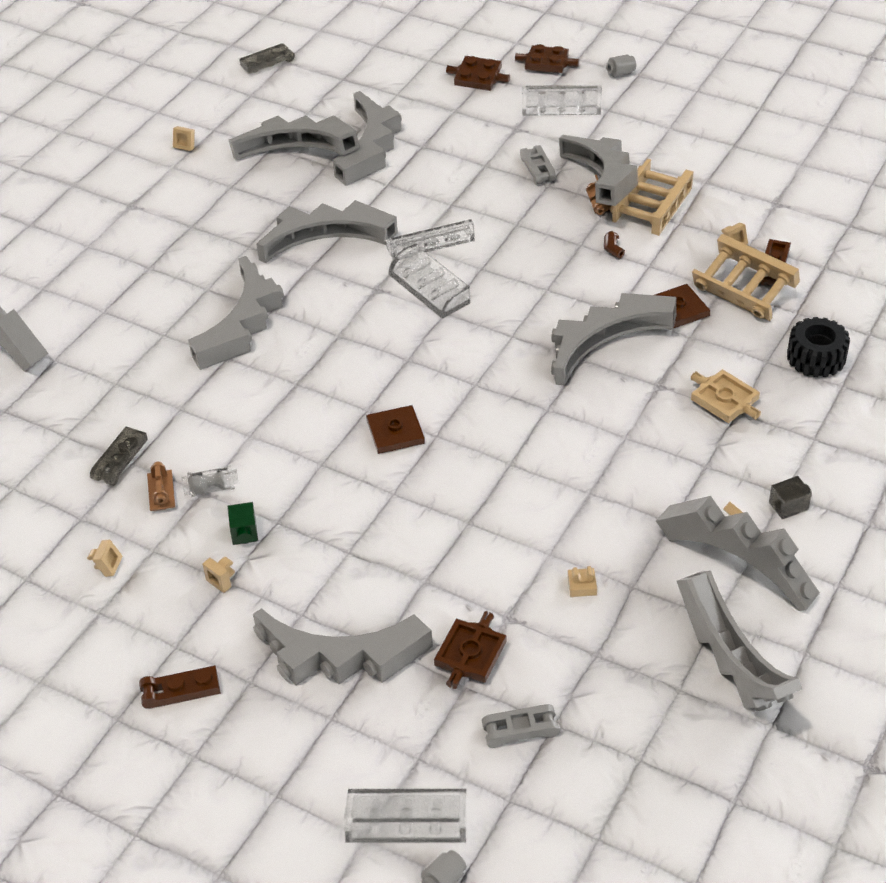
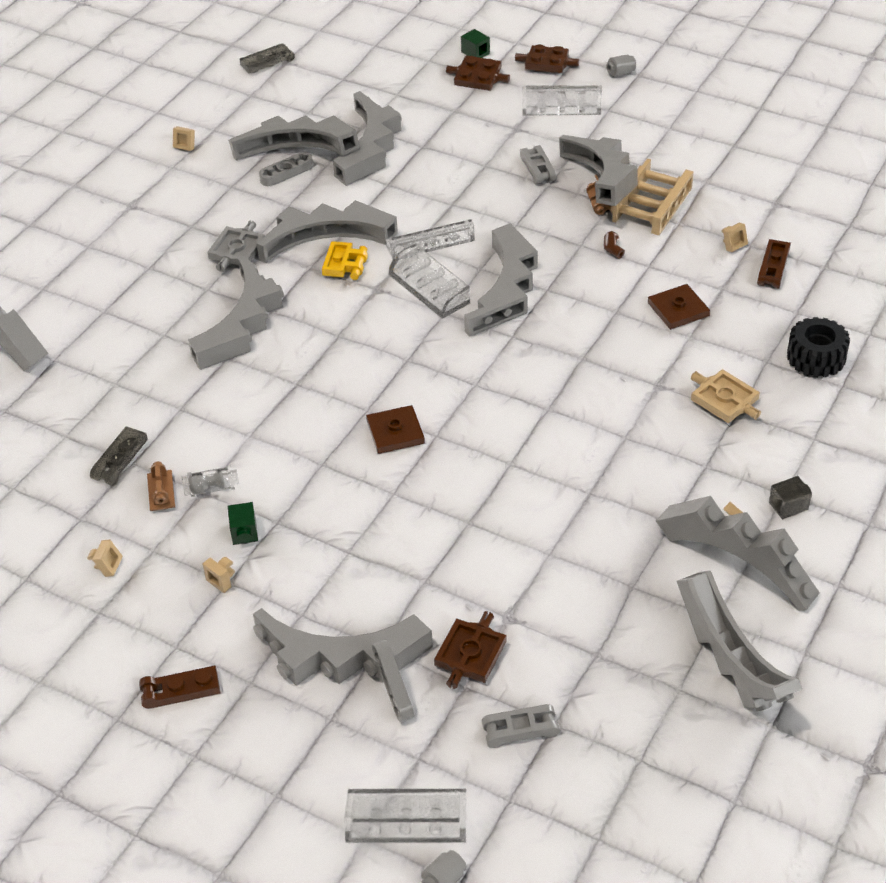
light grey arch [551,293,677,385] -> none
tan tile [568,566,597,597] -> none
tan fence [692,234,800,321] -> none
none -> light grey plate [207,220,265,272]
none -> light grey beam [259,152,313,186]
none -> yellow plate [322,241,368,280]
none -> light grey beam [372,639,414,722]
none -> dark green brick [461,29,490,58]
none -> light grey arch [464,223,538,337]

